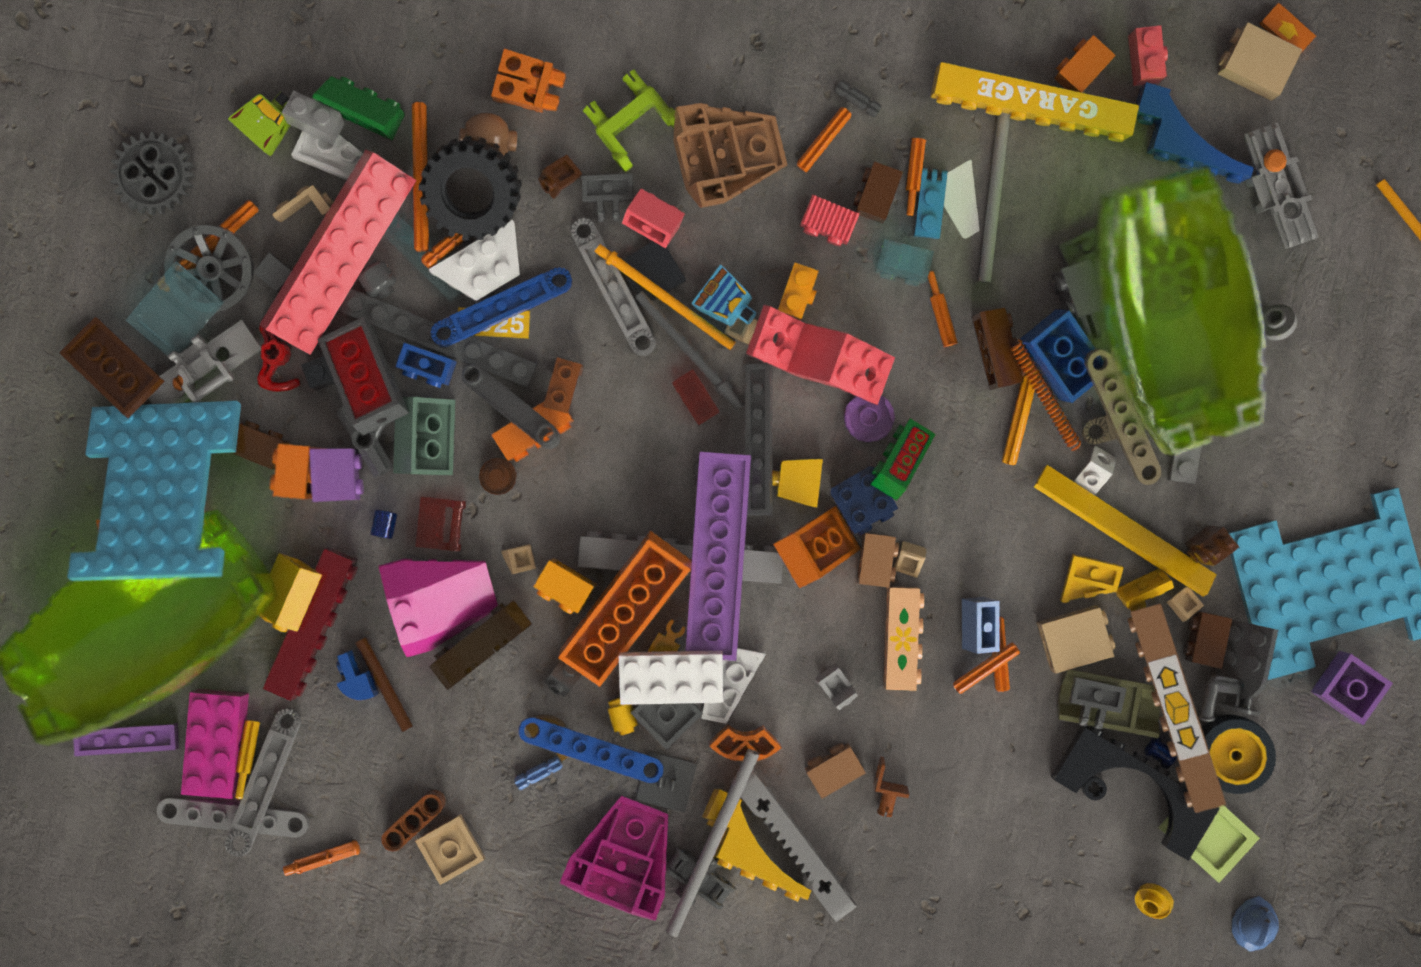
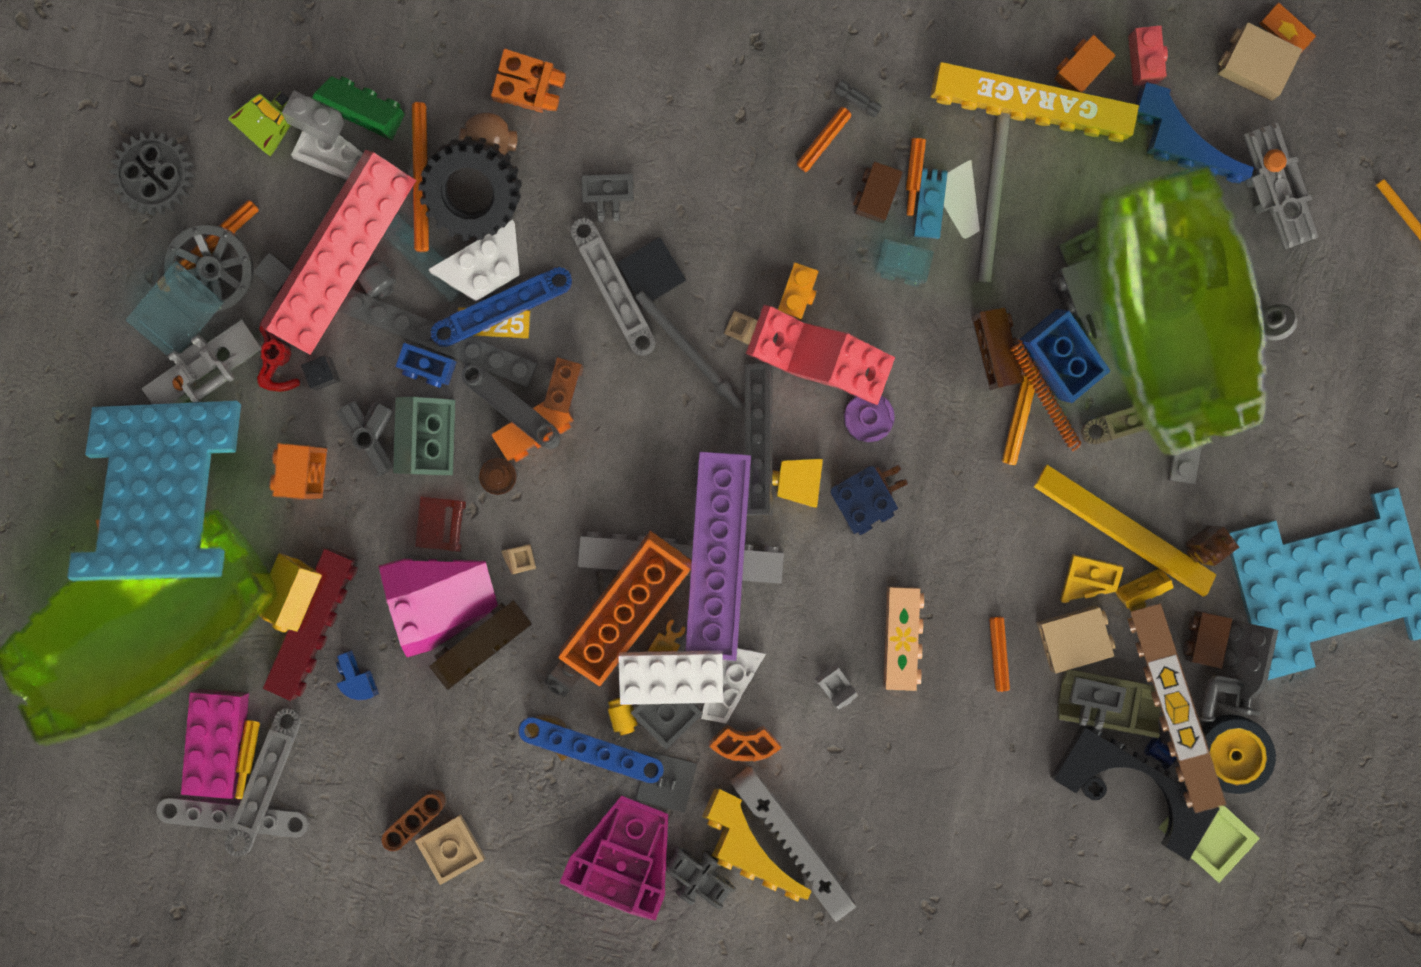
reddish brown plate [59,317,165,418] -> none
medium lavender plate [73,723,179,756] -> none
reddish brown brick [231,420,289,470] -> none
tan bracket [272,185,334,222] -> none
orange piece [283,840,360,876] -> none
medium lavender slope [310,449,364,502] -> none
brick [318,317,409,435] -> none
reddish brown piece [355,637,413,732] -> none
clear blue beam [370,509,398,539] -> none
orange axle [421,233,464,269] -> none
medium blue axle [514,756,562,790] -> none
light orange brick [533,558,597,614] -> none
reddish brown bracket [538,154,582,199] -> none
lime connector [583,69,675,172] -> none
light orange bar [594,244,736,350] -> none
coral brick [622,189,685,248] -> none
light grey piece [666,749,760,937] -> none
clear red plate [672,369,720,426] -> none
medium nougat wedge [673,103,787,208] -> none
torso [692,265,757,326] -> none
orange slope [774,506,861,588] -> none
coral brick [800,195,859,247] -> none
medium nougat brick [805,743,865,799] -> none
medium nougat brick [857,533,899,588] -> none
green brick [871,418,936,500] -> none
dark orange bracket [874,756,909,817] -> none
tan slope [894,541,926,578] -> none
orange axle [927,271,958,347] -> none
orange axle [953,642,1020,694] -> none
medium blue brick [962,597,1000,654] -> none
white bracket [1074,446,1116,495] -> none
dark tan plate [1084,349,1161,485] -> none
yellow plate [1135,883,1174,919] -> none
tan plate [1167,586,1204,622] -> none
medium blue piece [1232,896,1279,952] -> none
medium lavender brick [1311,651,1393,725] -> none

